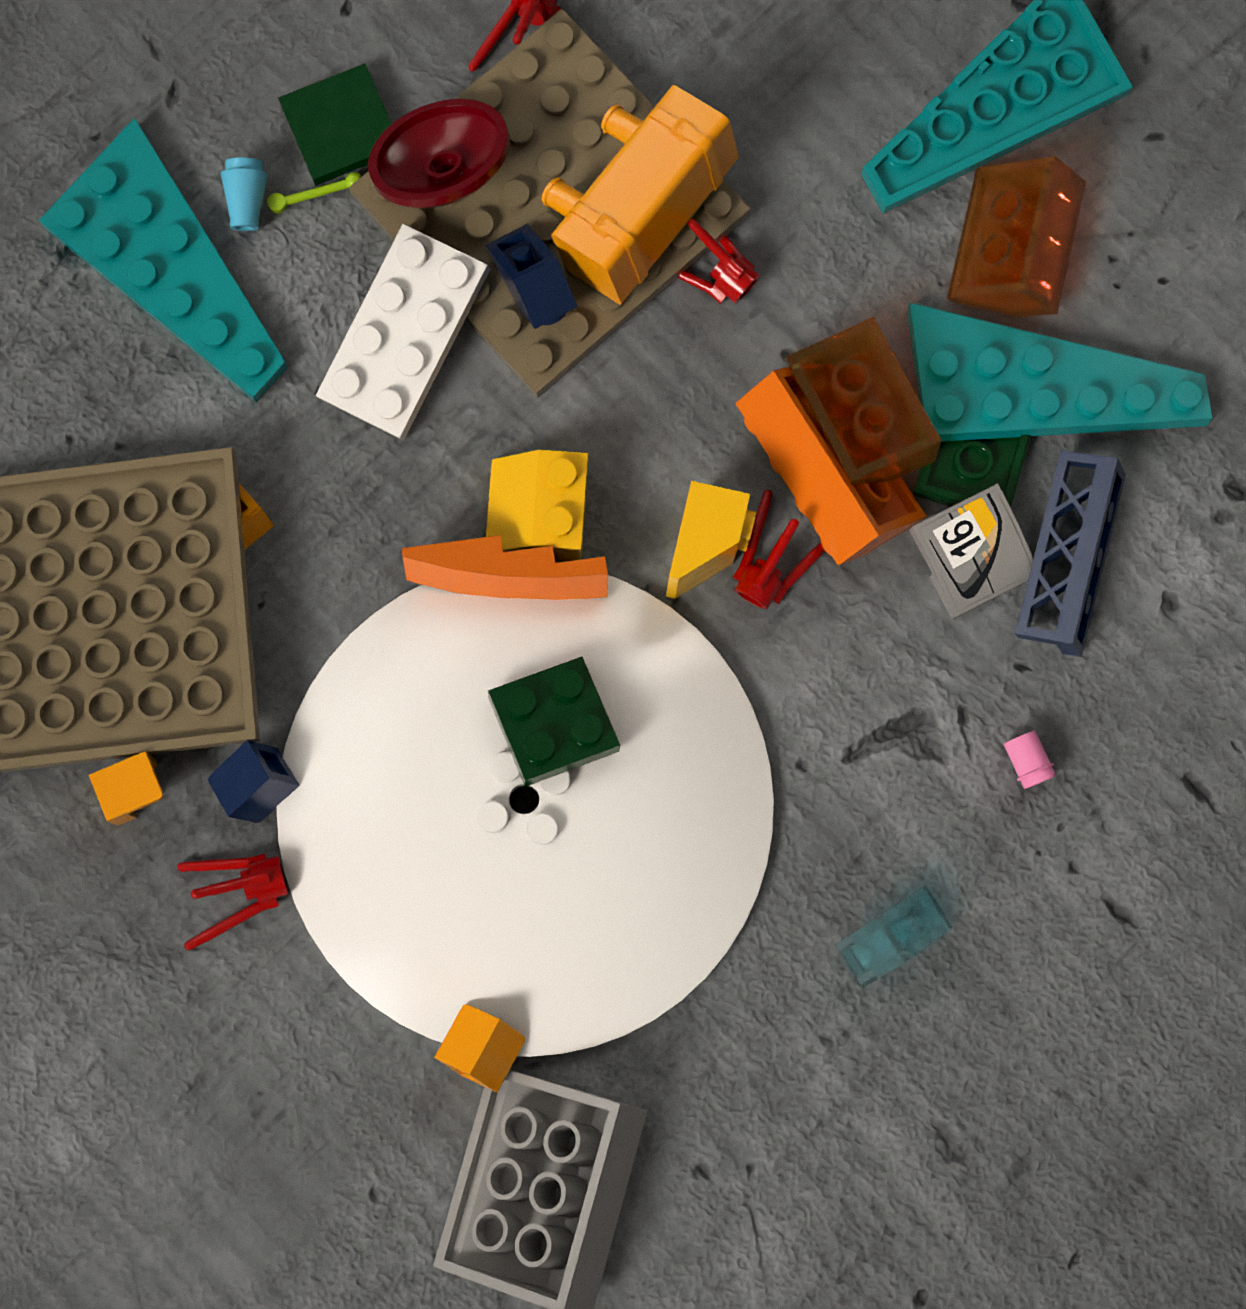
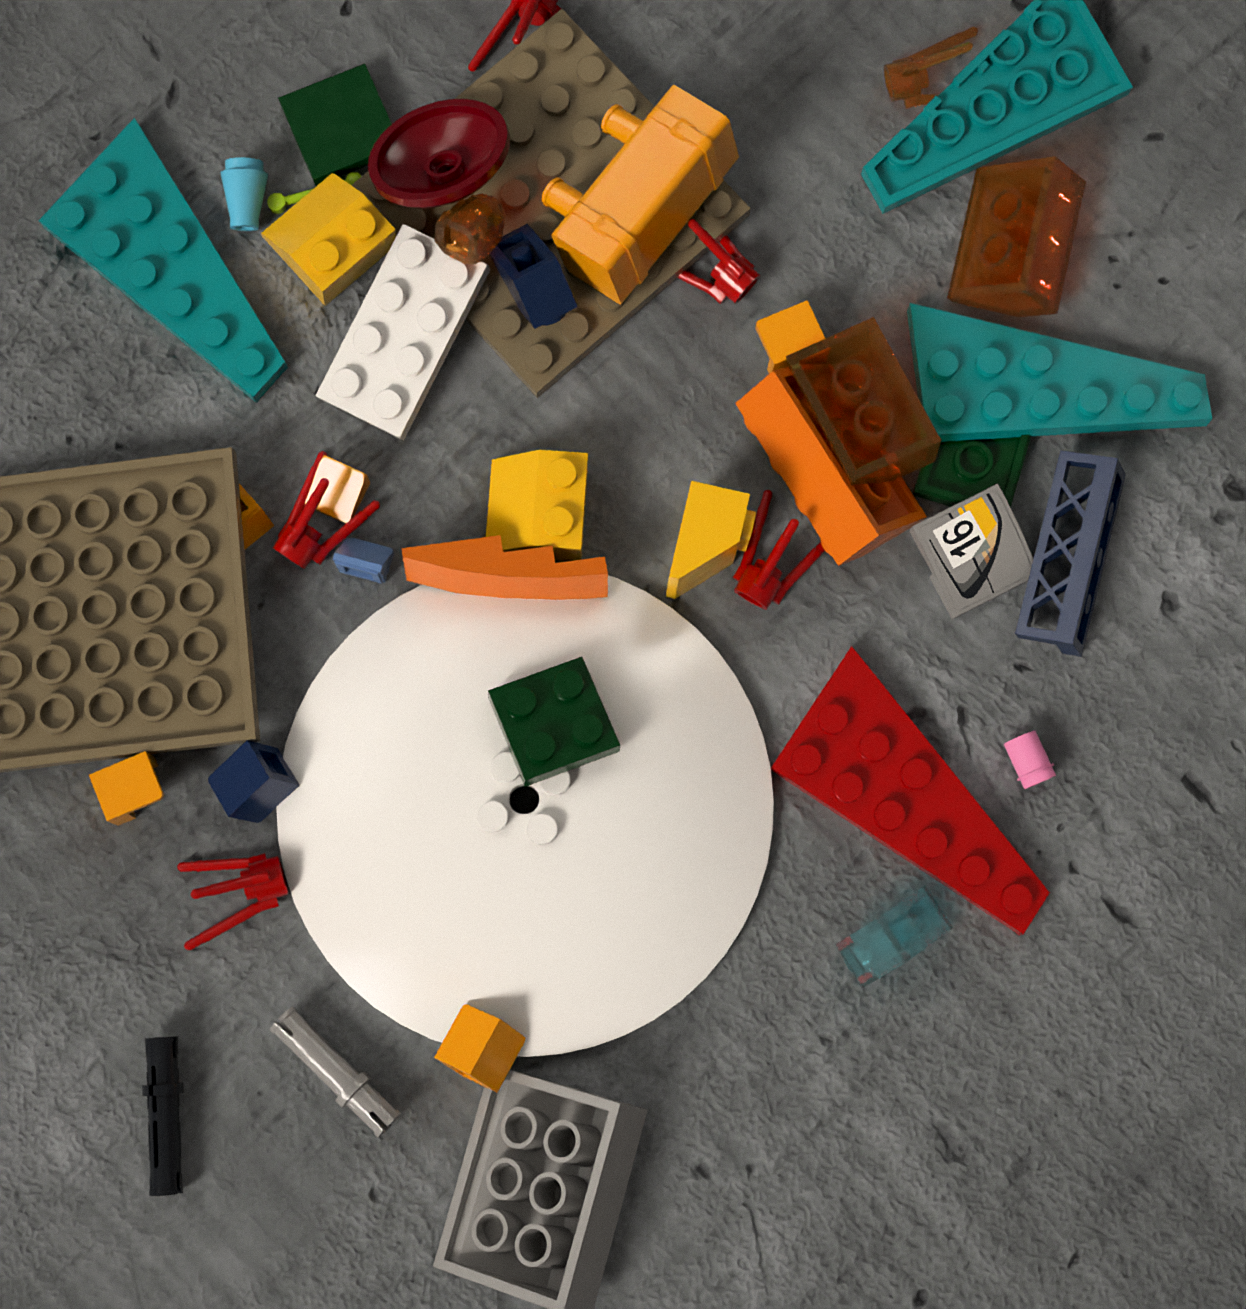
none -> black pin [142,1036,184,1196]
none -> yellow slope [261,173,396,306]
none -> light grey pin [270,1006,401,1138]
none -> red plant [272,451,380,569]
none -> slope [305,455,370,524]
none -> medium blue slope [333,538,394,584]
none -> clear orange rock [434,193,506,264]
none -> light orange panel [755,300,827,374]
none -> red wing [771,646,1050,935]
none -> clear orange plant [883,27,978,109]

